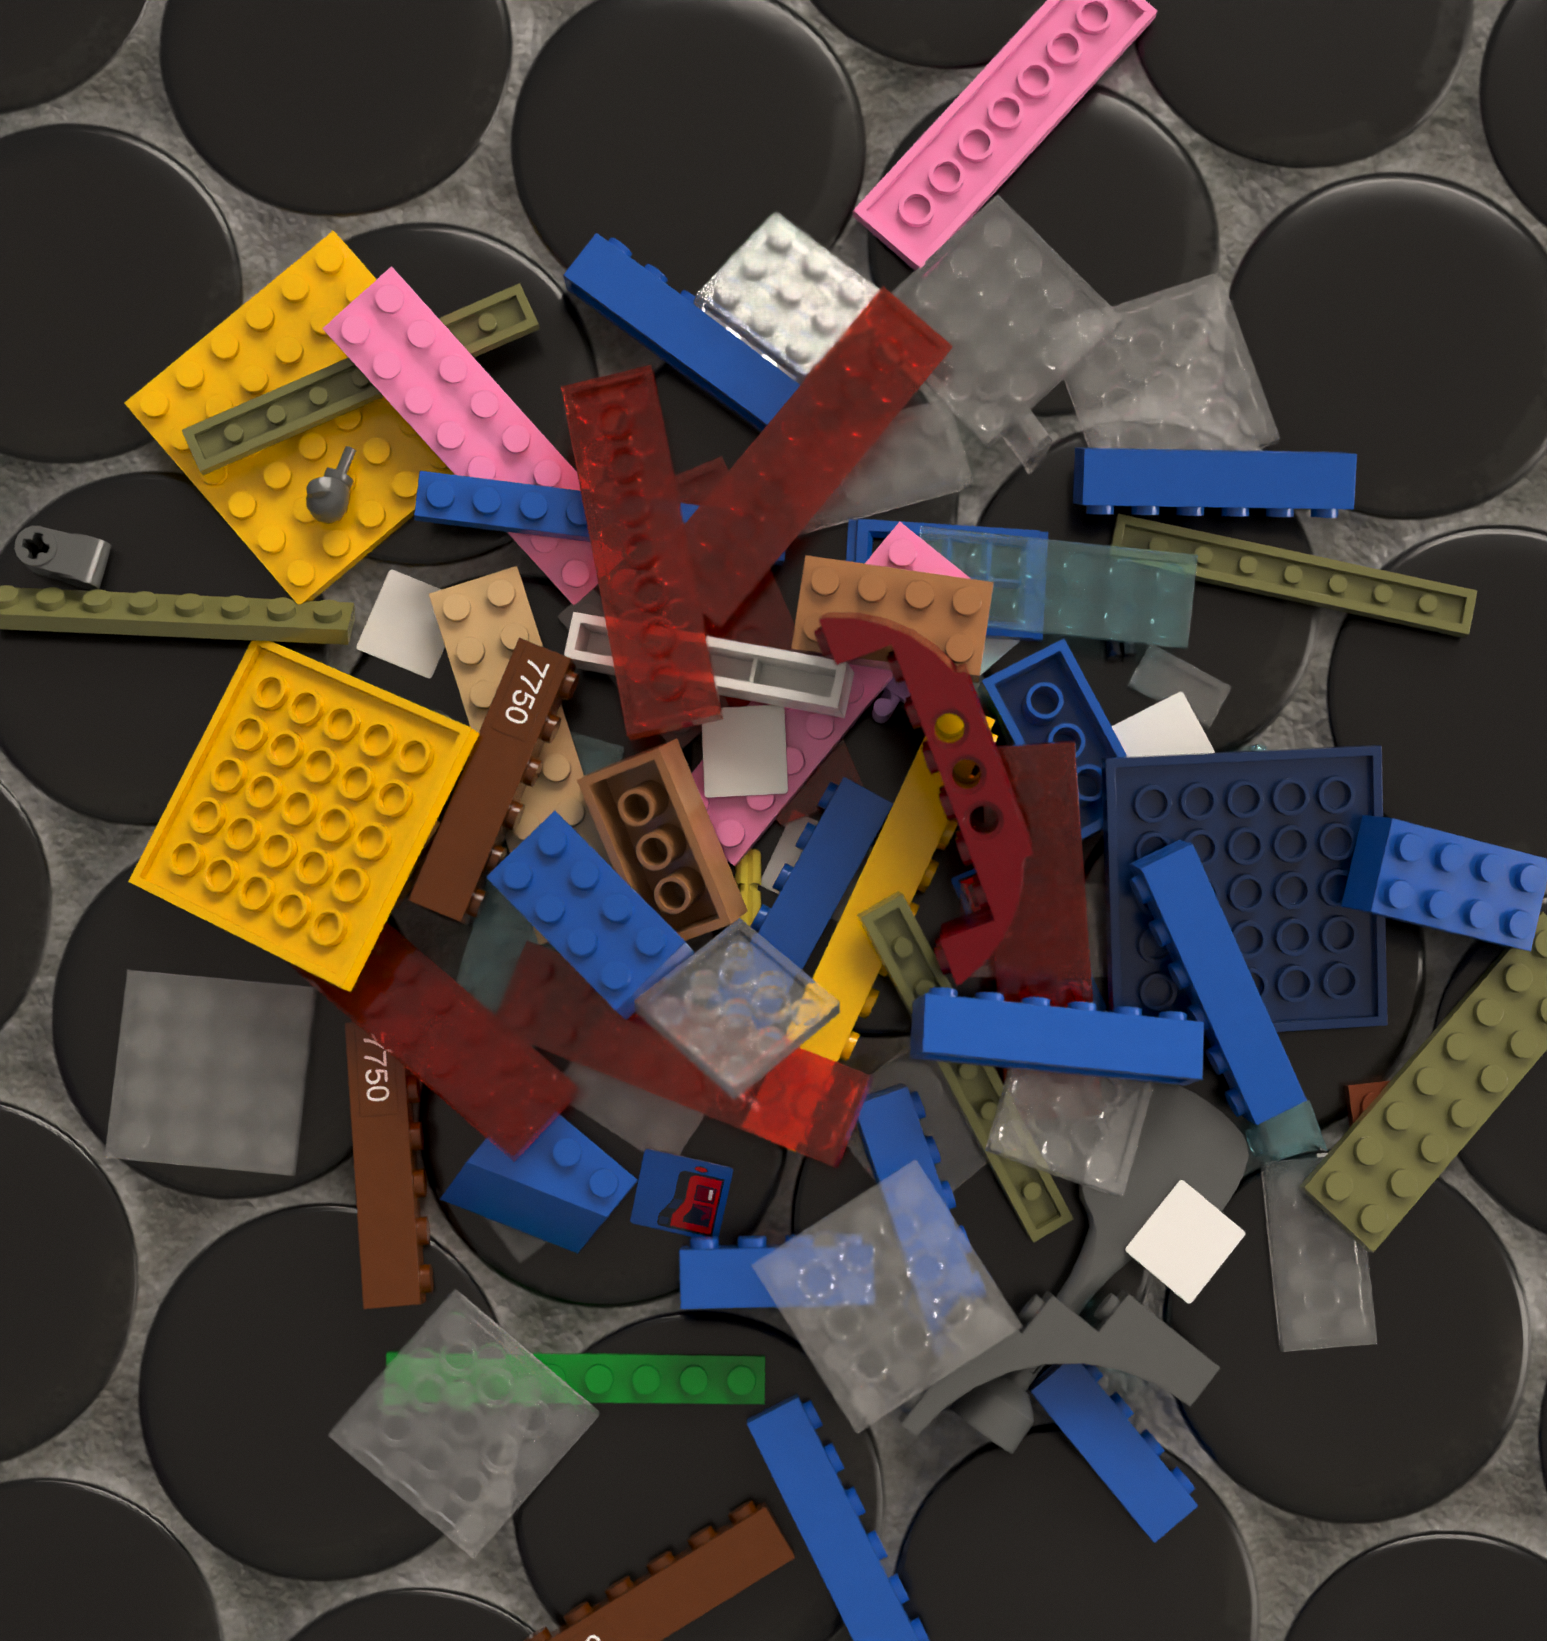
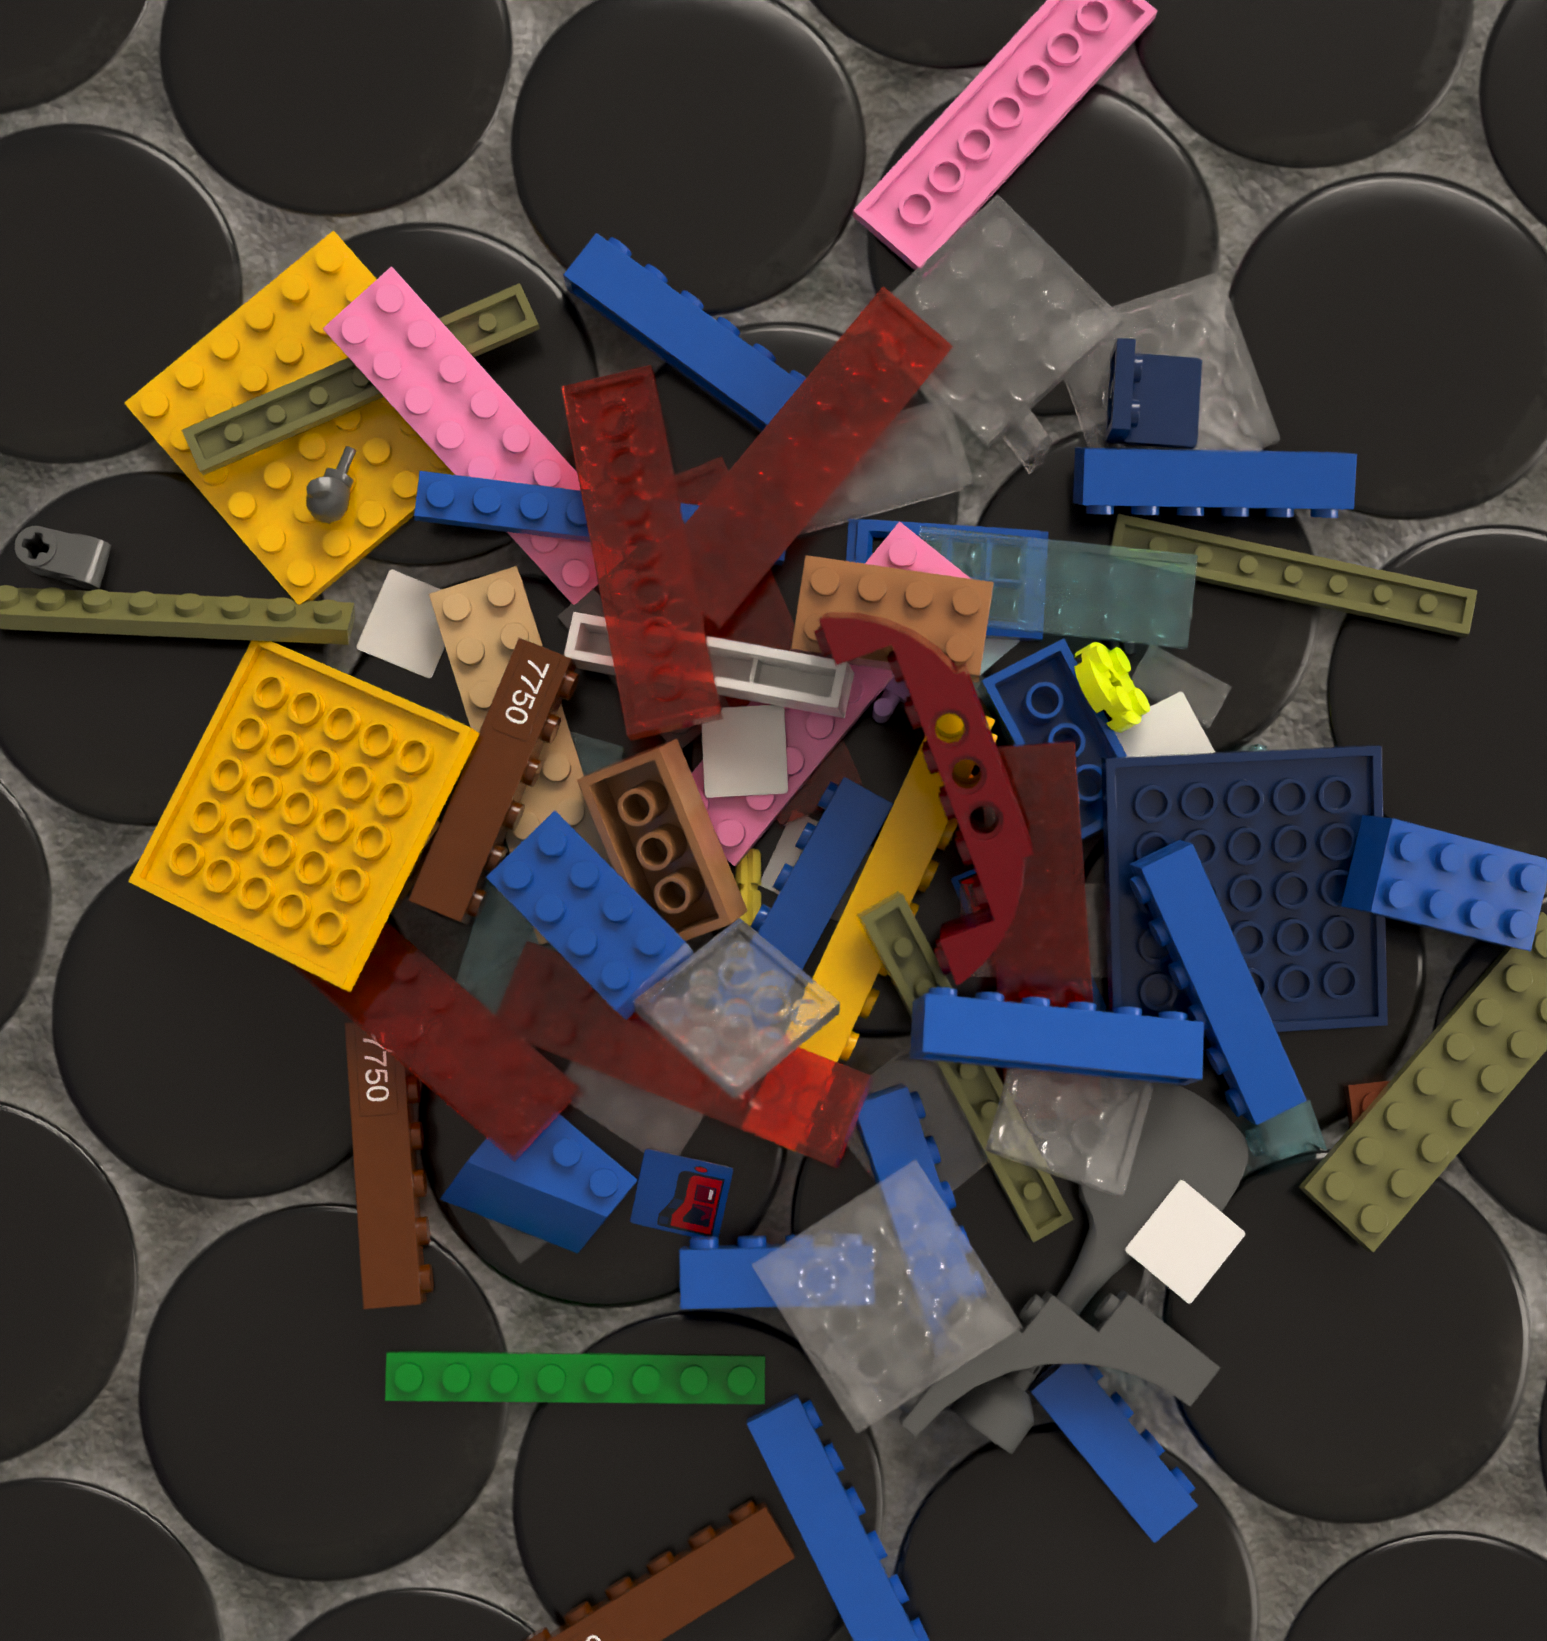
clear plate [105,970,317,1176] -> none
clear plate [328,1289,599,1559] -> none
clear plate [693,211,882,386] -> none
clear plate [1260,1156,1377,1352] -> none
none -> neon yellow plate [1074,642,1150,733]
none -> dark blue bracket [1104,338,1202,449]

